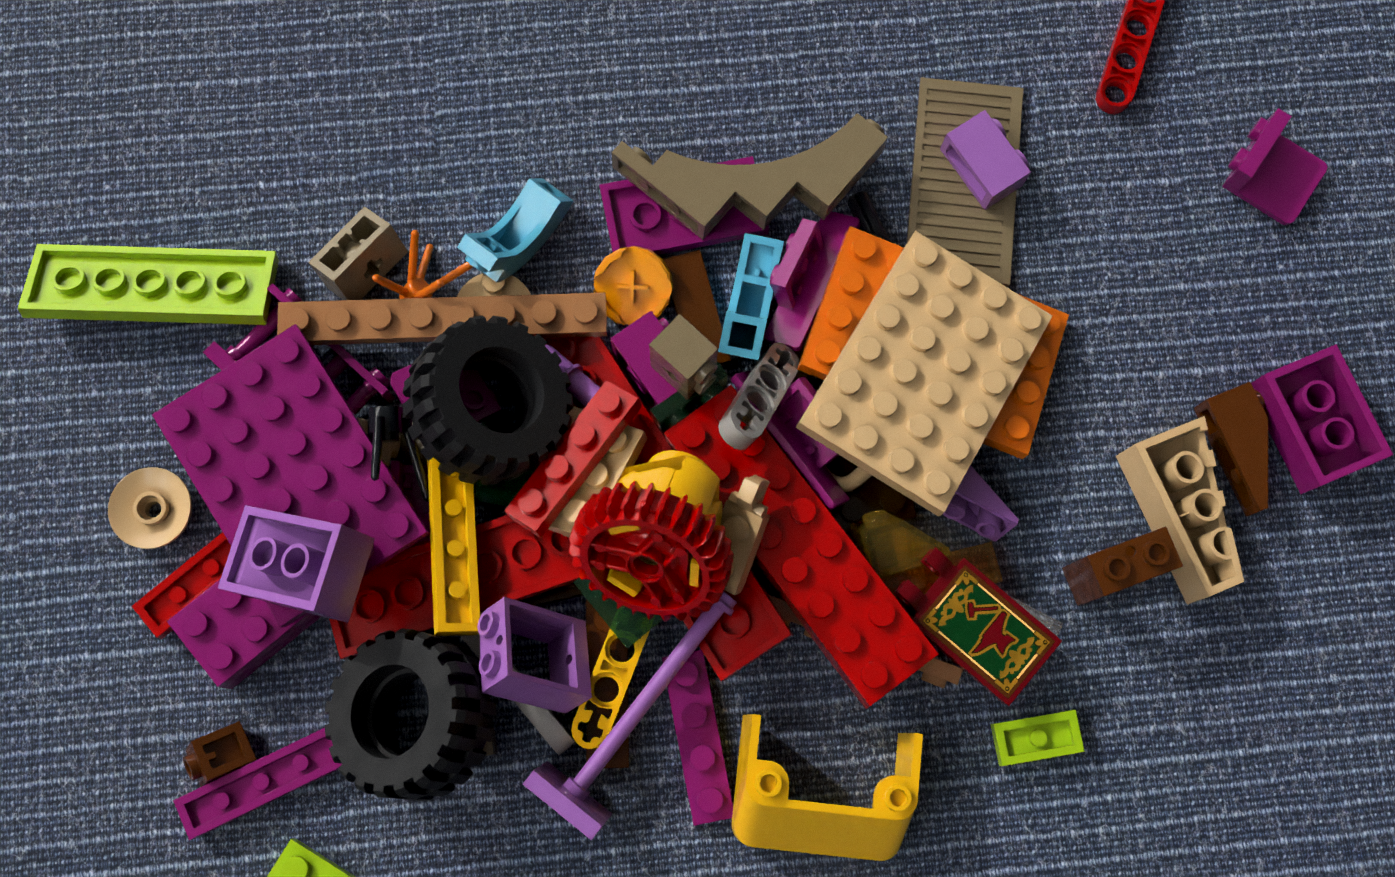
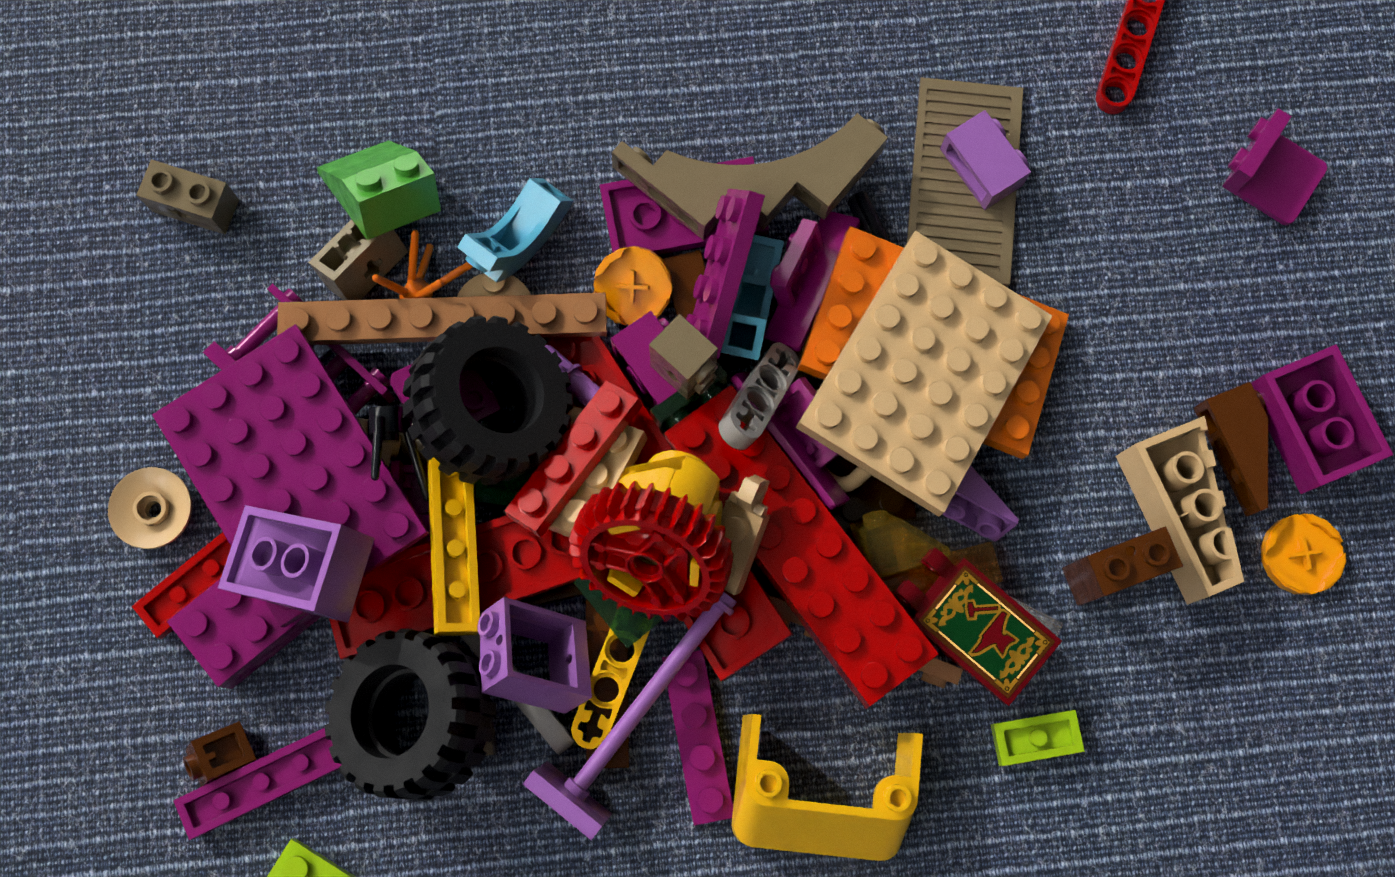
lime plate [17,244,279,325] -> none
none -> dark tan brick [136,159,239,235]
none -> bright green slope [317,140,441,240]
none -> magenta plate [686,189,765,359]
none -> light orange tile [1261,514,1346,595]

